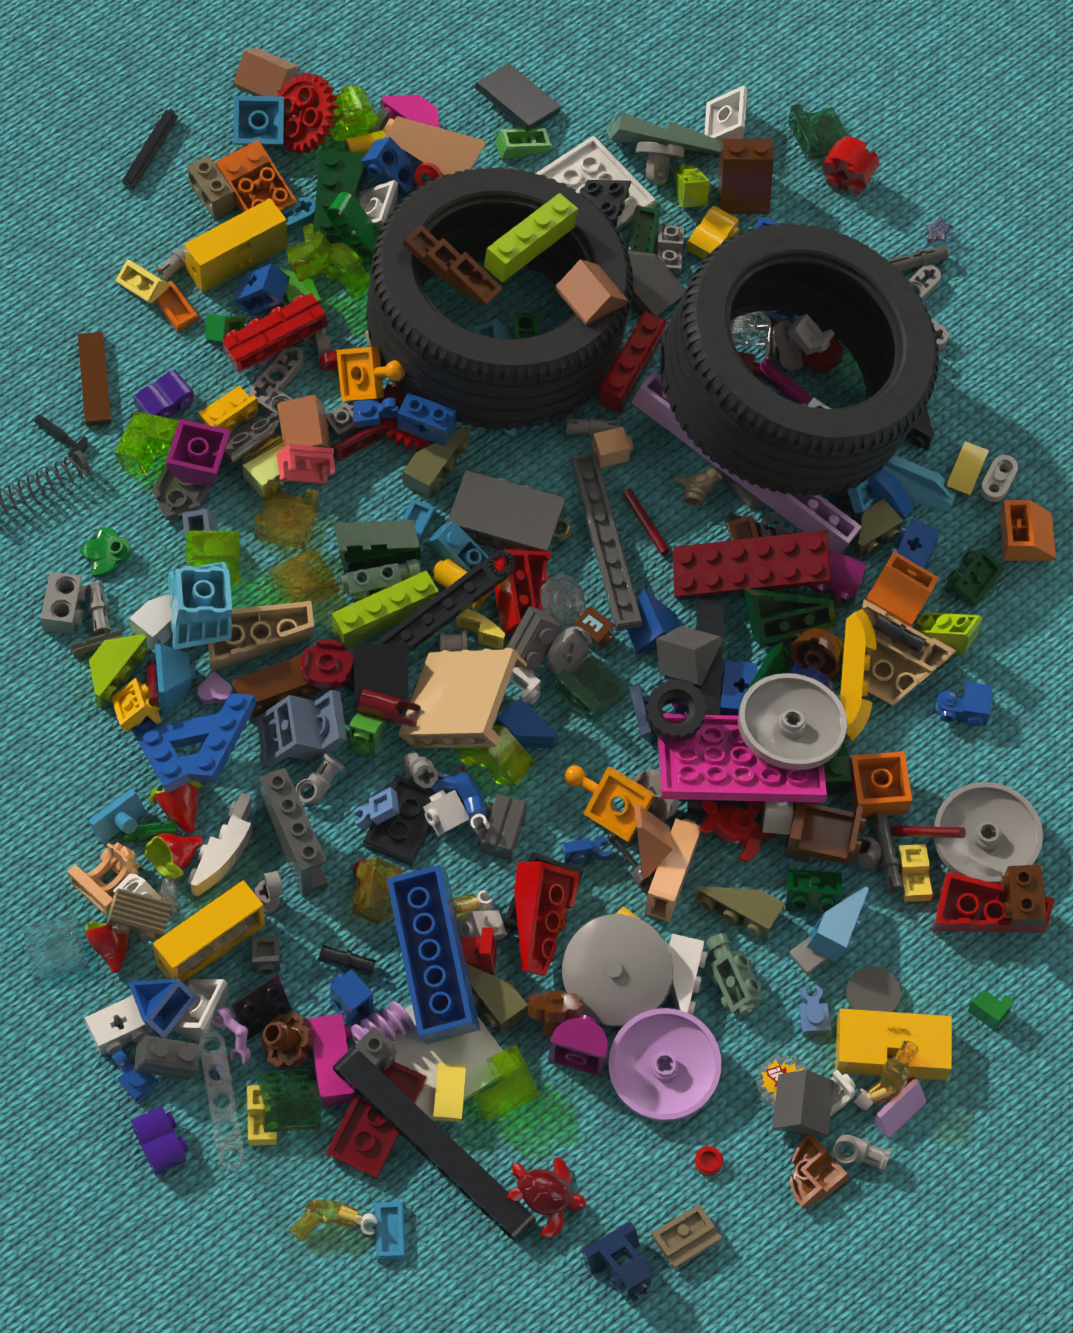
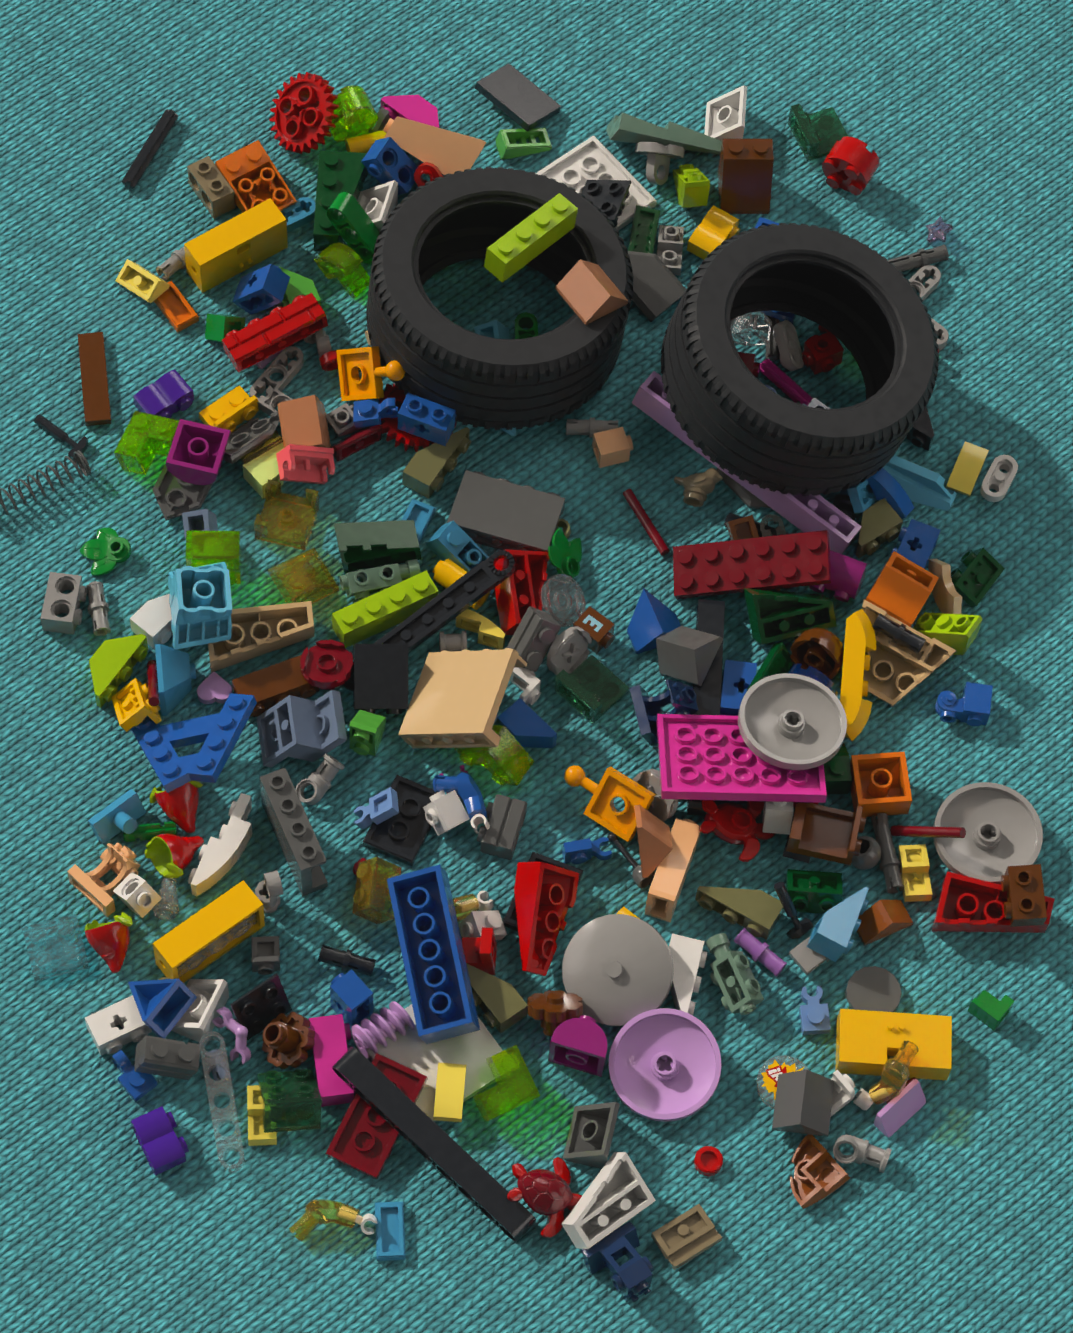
dark grey axle [71,630,122,658] -> none
dark tan brick [106,888,172,942] -> none
nougat slope [233,47,300,97] -> none
dark azure slope [233,96,284,146] -> none
clear neon green brick [287,223,334,282] -> none
dark grey bracket [355,1027,396,1070] -> none
dark red piece [357,689,421,727] -> none
reddish brown slope [402,225,503,306] -> none
light grey connector [403,752,438,788] -> none
dark grey tile [571,453,642,631] -> none
red brick [598,312,667,413] -> none
black tyre [645,679,707,742] -> none
white bracket [788,314,835,355] -> none
orange slope [999,500,1056,561] -> none
none -> green plate [548,528,582,580]
none -> white wedge [562,1152,656,1249]
none -> dark grey slope [563,1102,620,1169]
none -> medium lavender pin [734,928,787,977]
none -> black piece [774,882,814,939]
none -> dark orange slope [857,900,913,946]
none -> tan tile [928,558,962,614]

